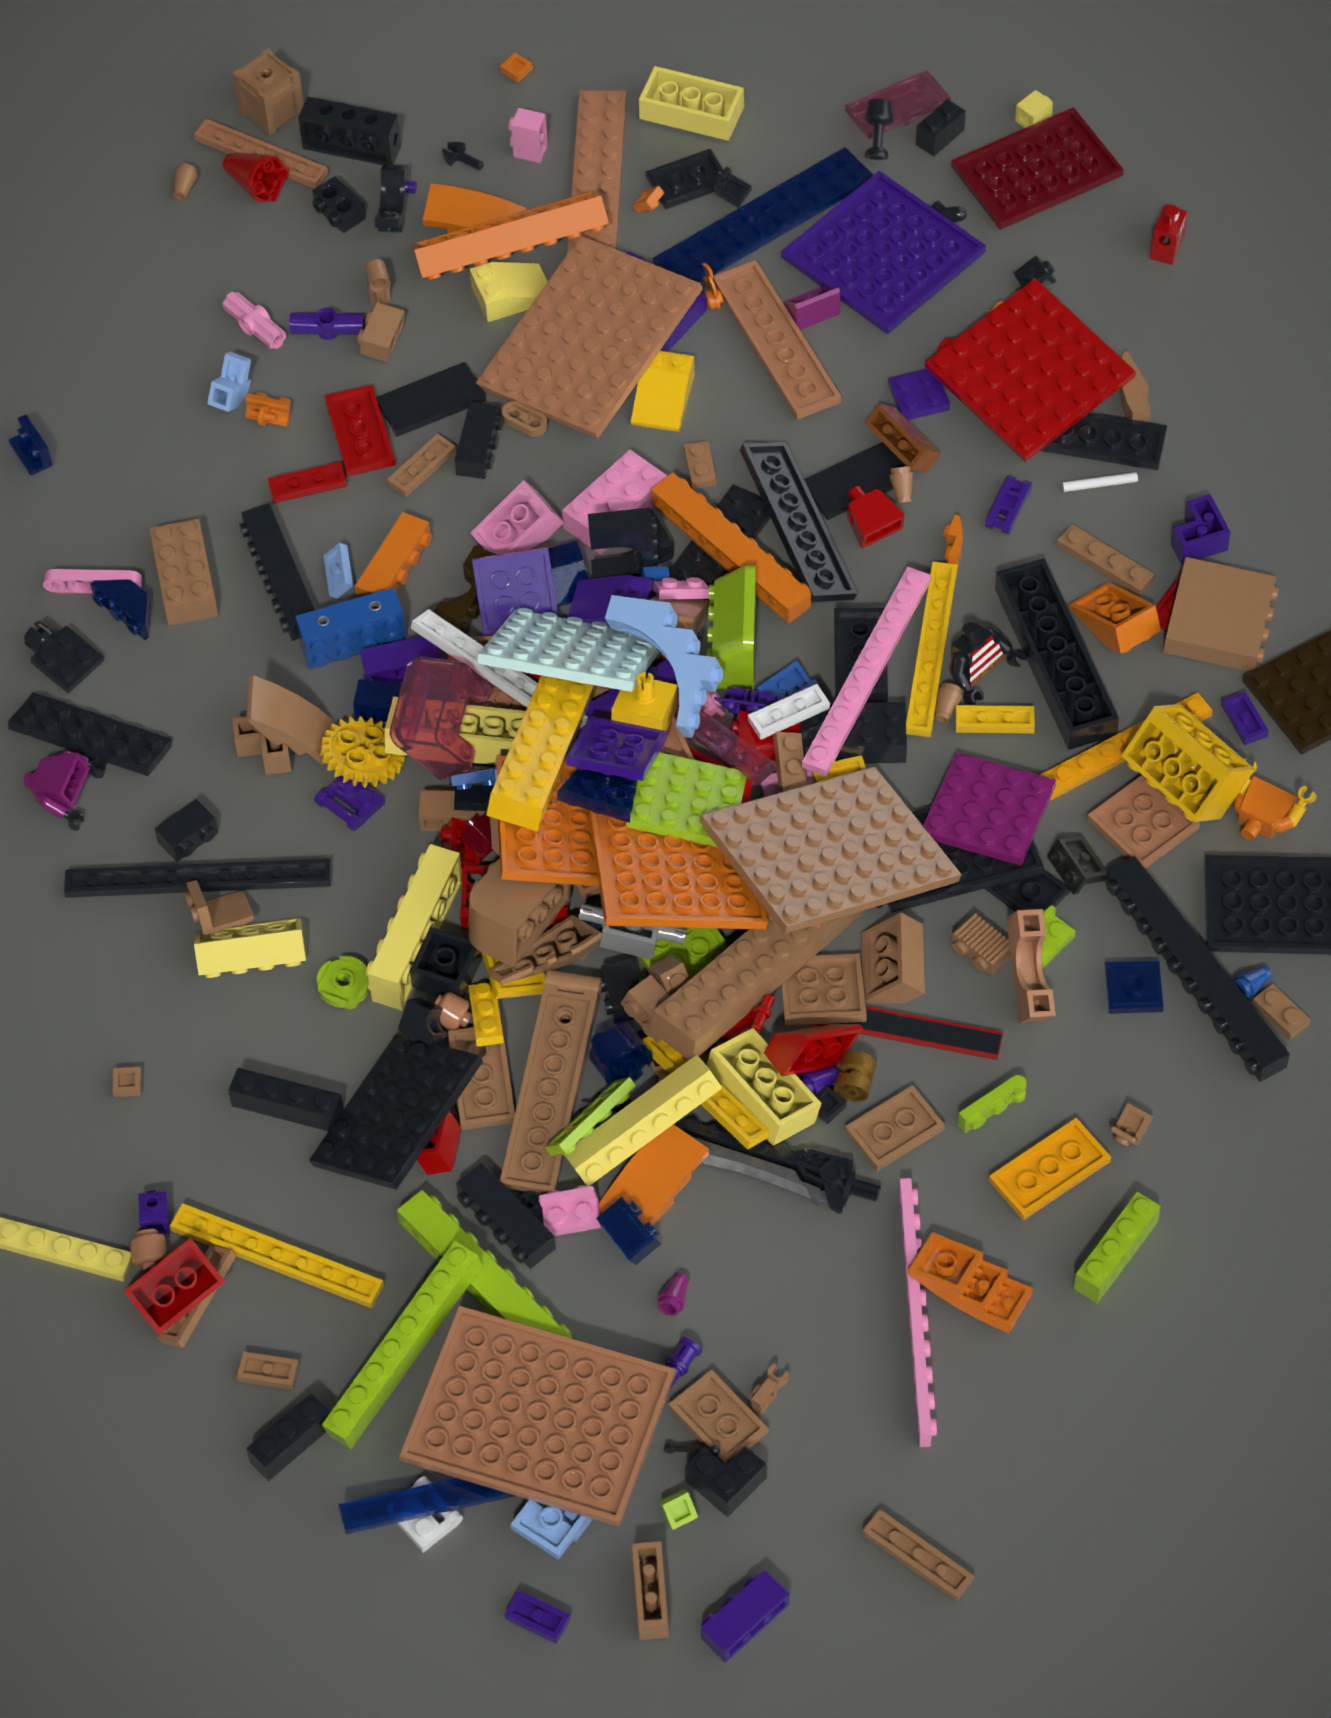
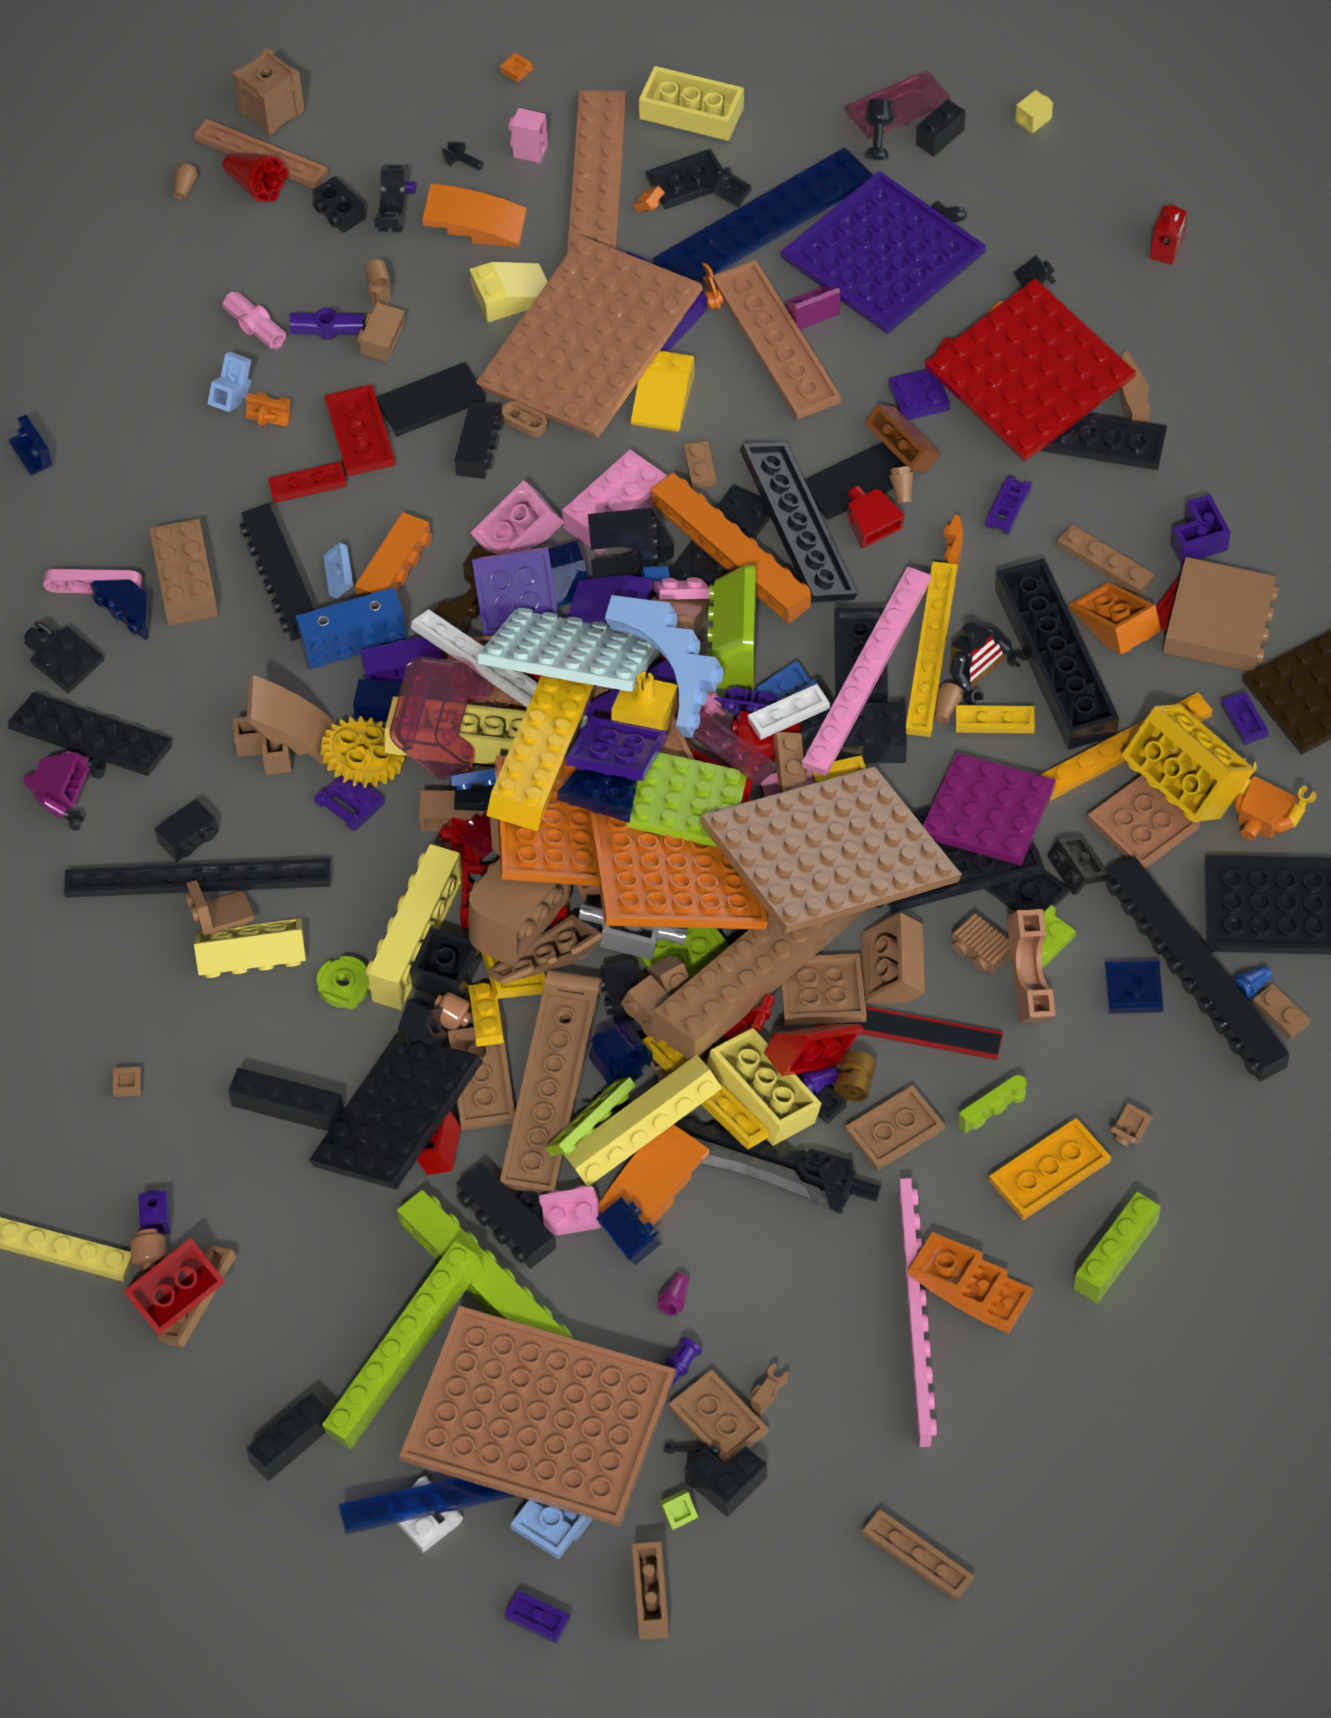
yellow plate [170,1203,384,1309] -> none
medium nougat plate [237,1351,300,1390] -> none
black brick [298,96,401,165] -> none
medium nougat plate [387,433,456,498] -> none
orange brick [411,190,609,280] -> none
dark purple brick [701,1570,789,1663] -> none
dark red plate [951,107,1124,230] -> none
white bar [1062,472,1138,492] -> none

